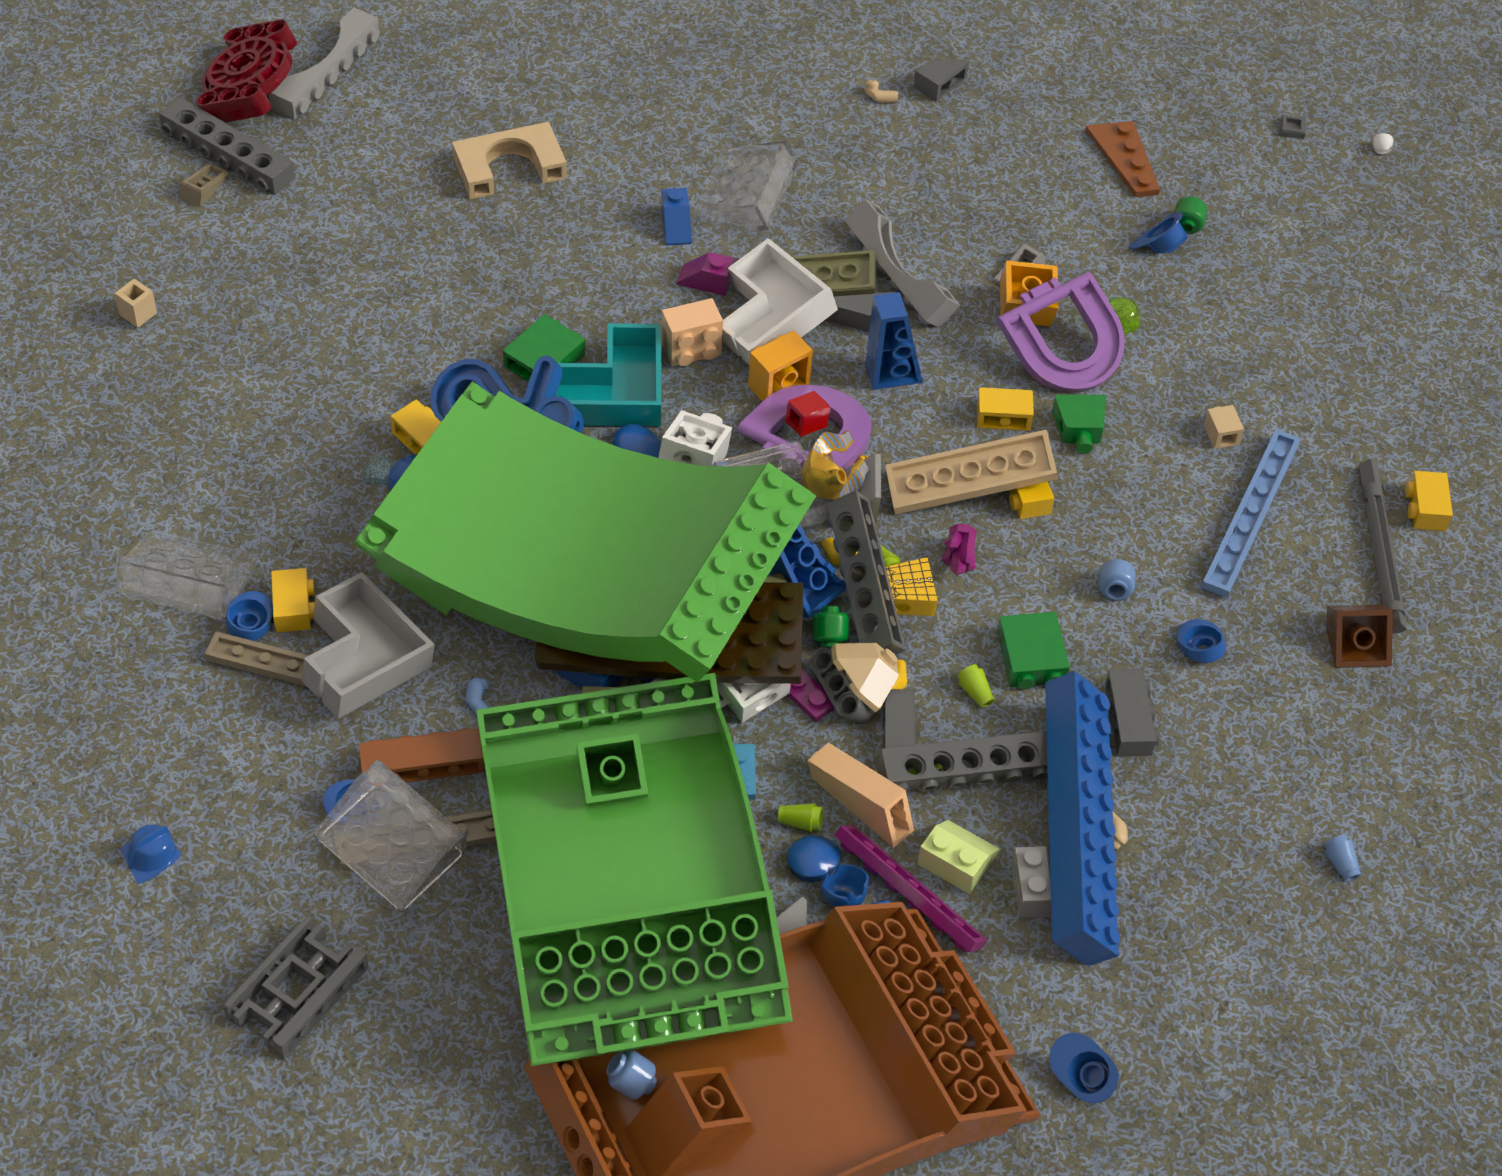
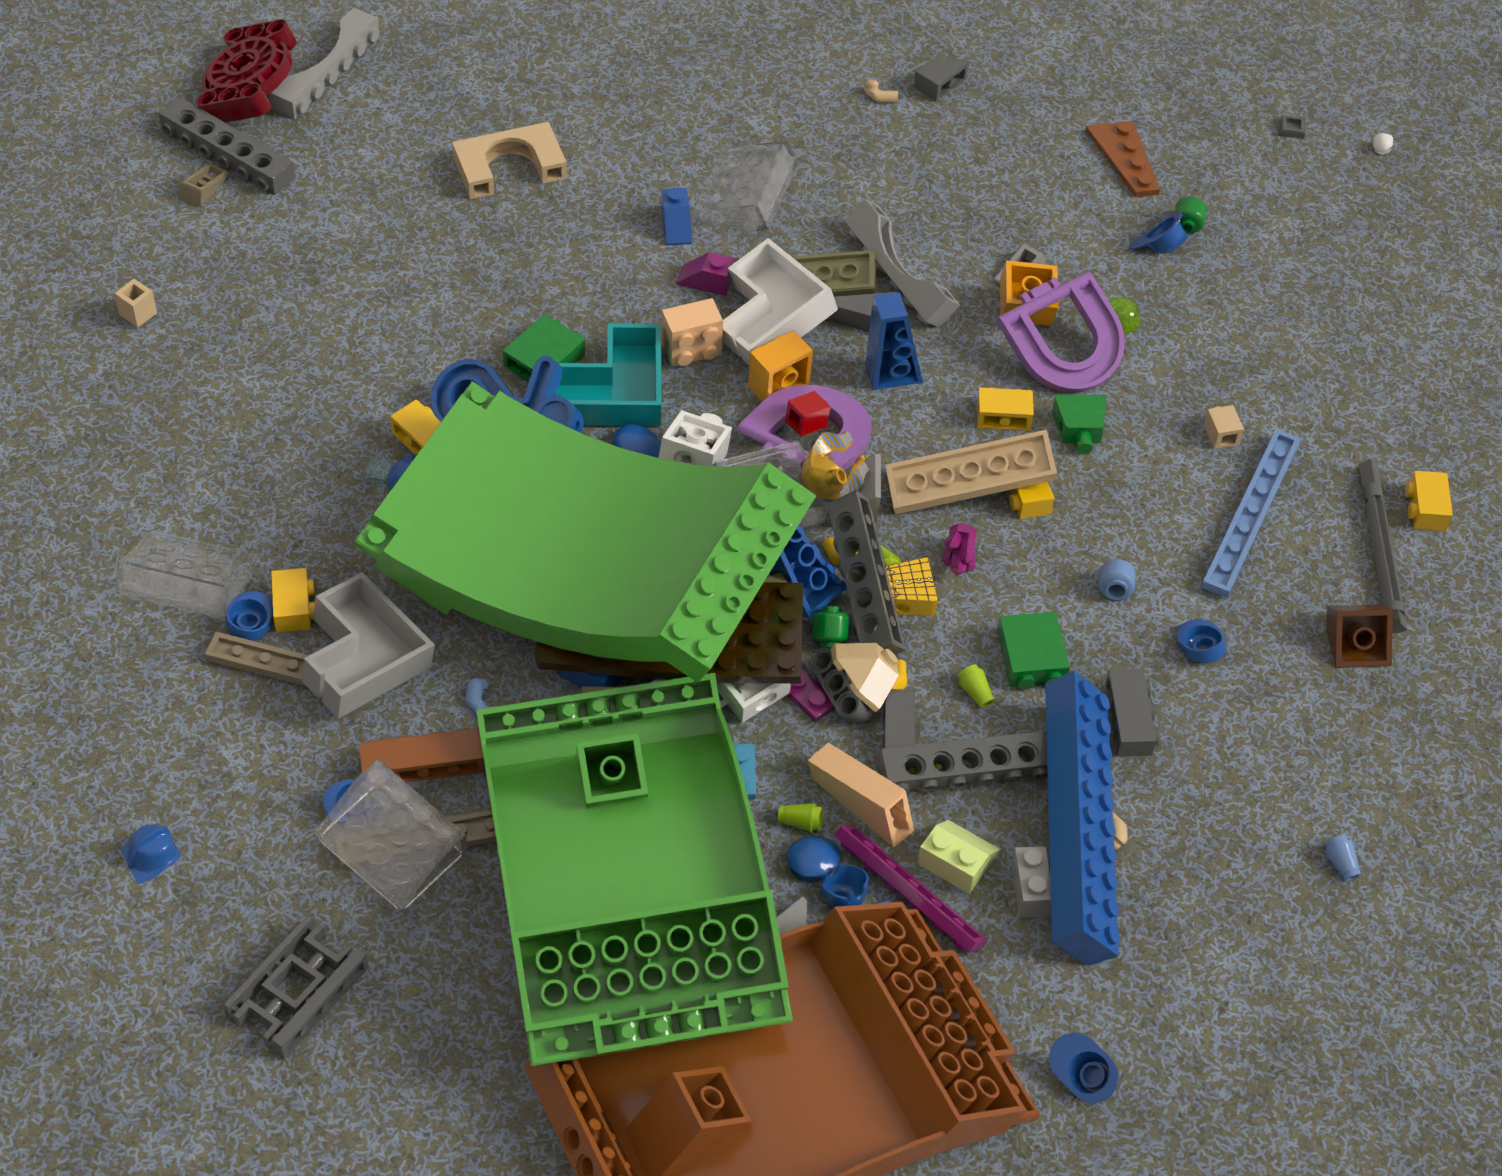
medium blue head [606,1050,657,1099] -> none

